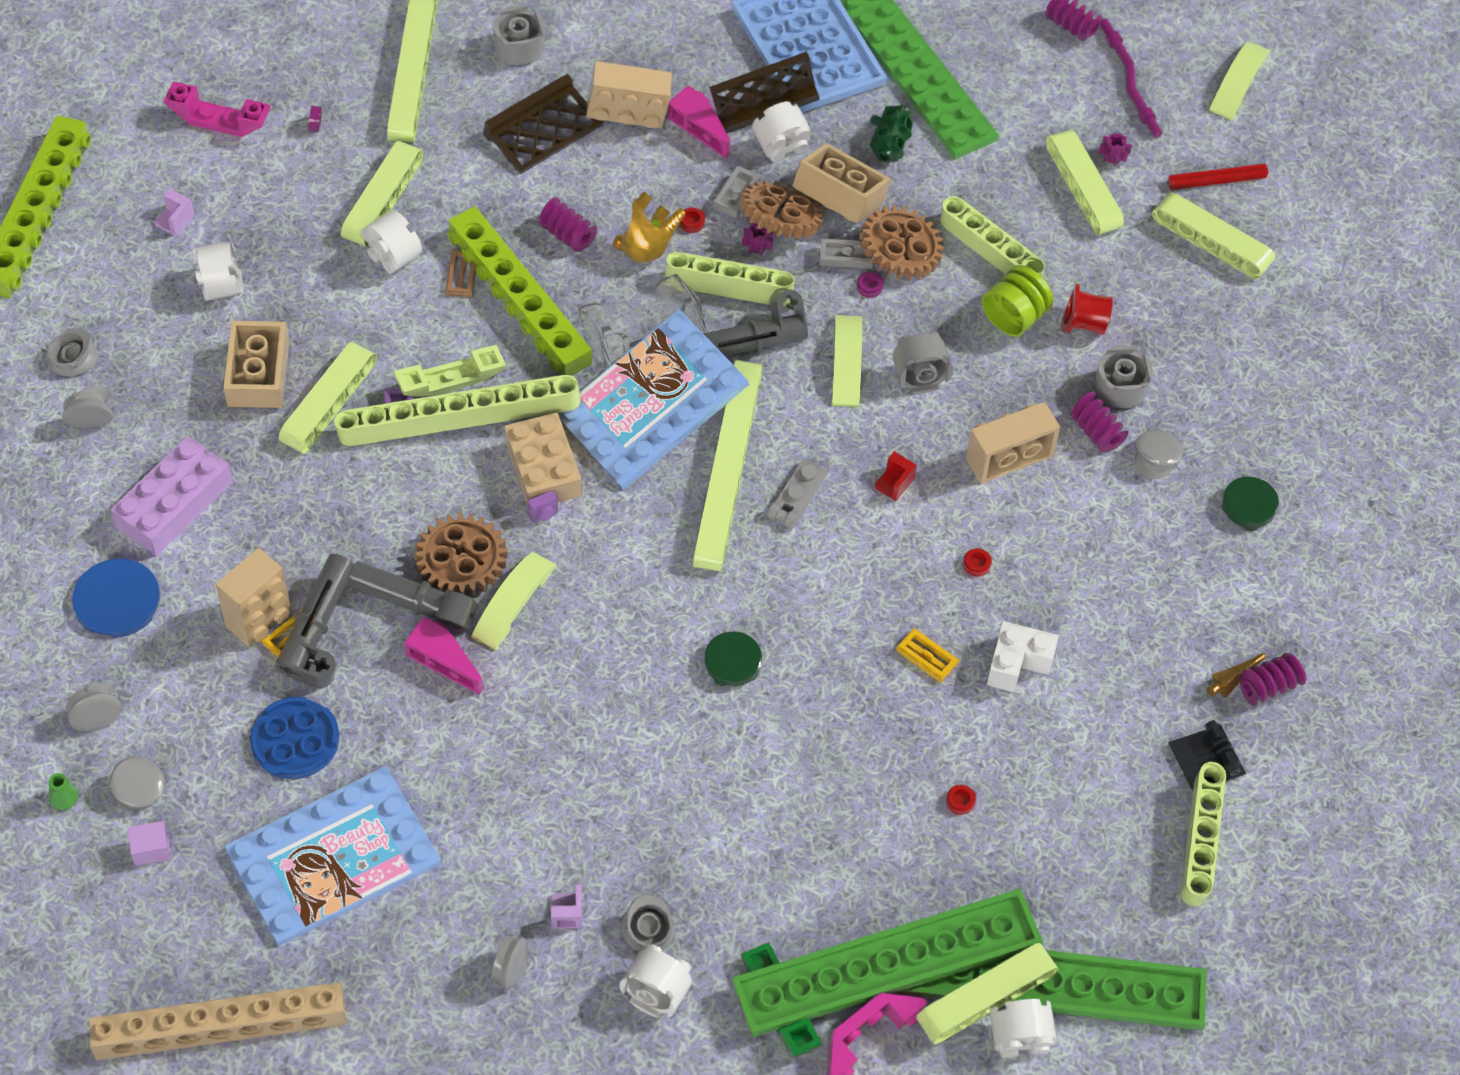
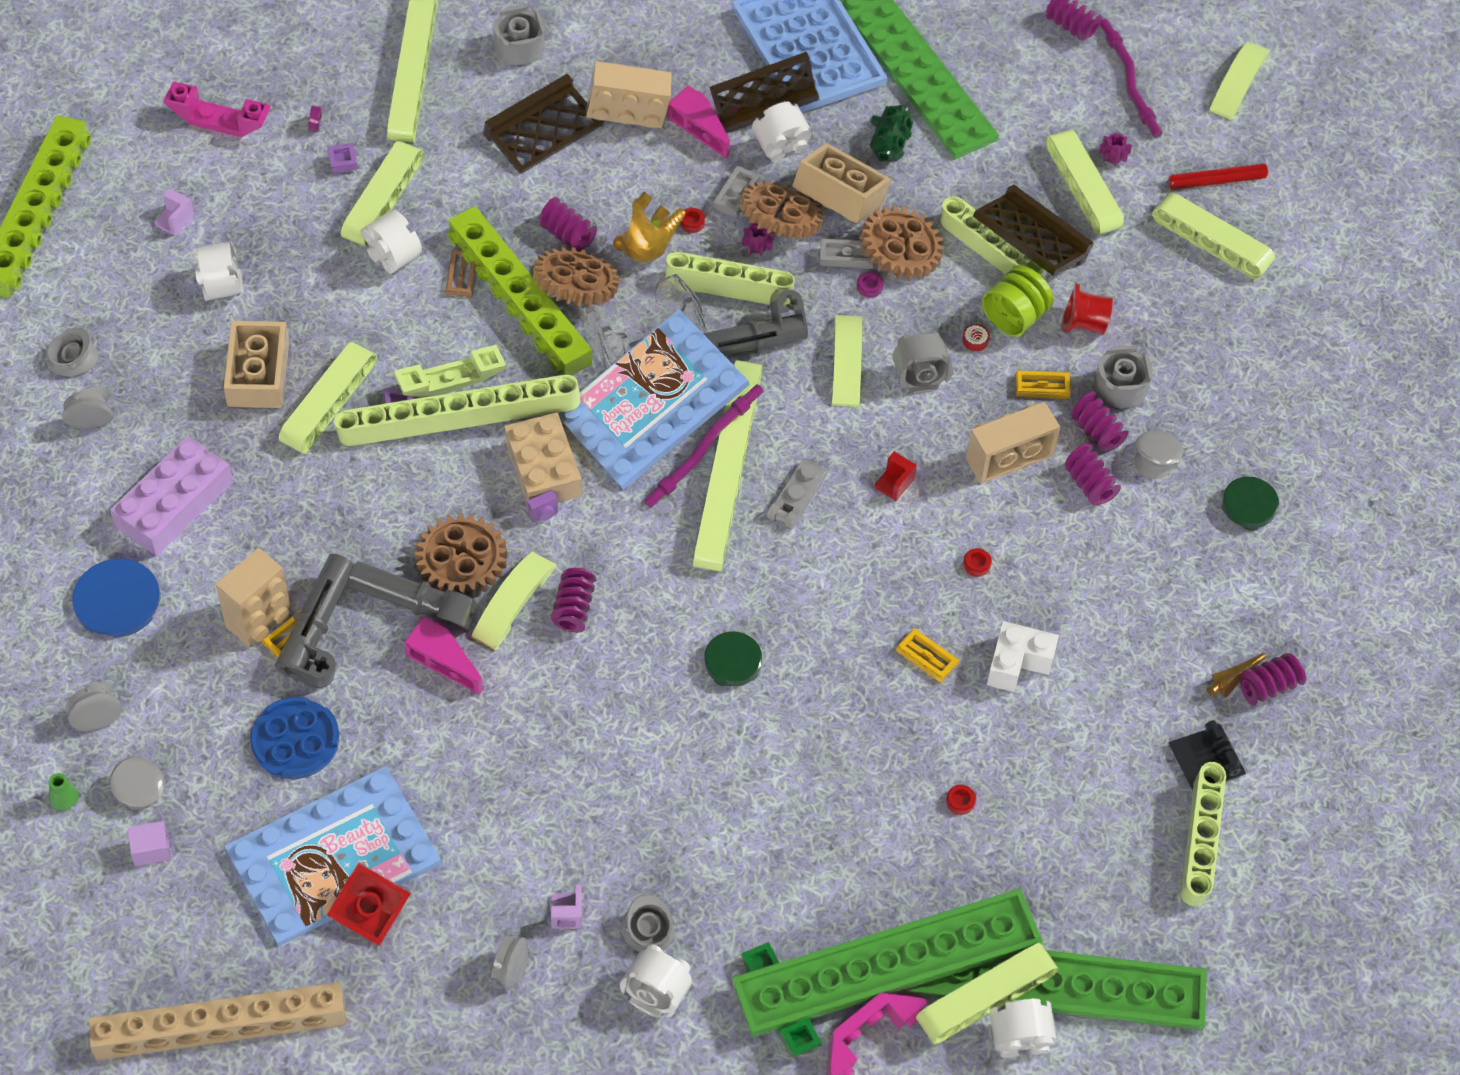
none -> medium lavender plate [327,143,358,174]
none -> red slope [327,862,411,946]
none -> medium nougat gear [532,247,620,307]
none -> magenta piece [551,567,597,633]
none -> magenta bar [643,384,764,508]
none -> tile [962,324,990,351]
none -> dark brown fence [973,184,1094,276]
none -> yellow tile [1015,370,1071,399]
none -> magenta piece [1064,443,1121,506]

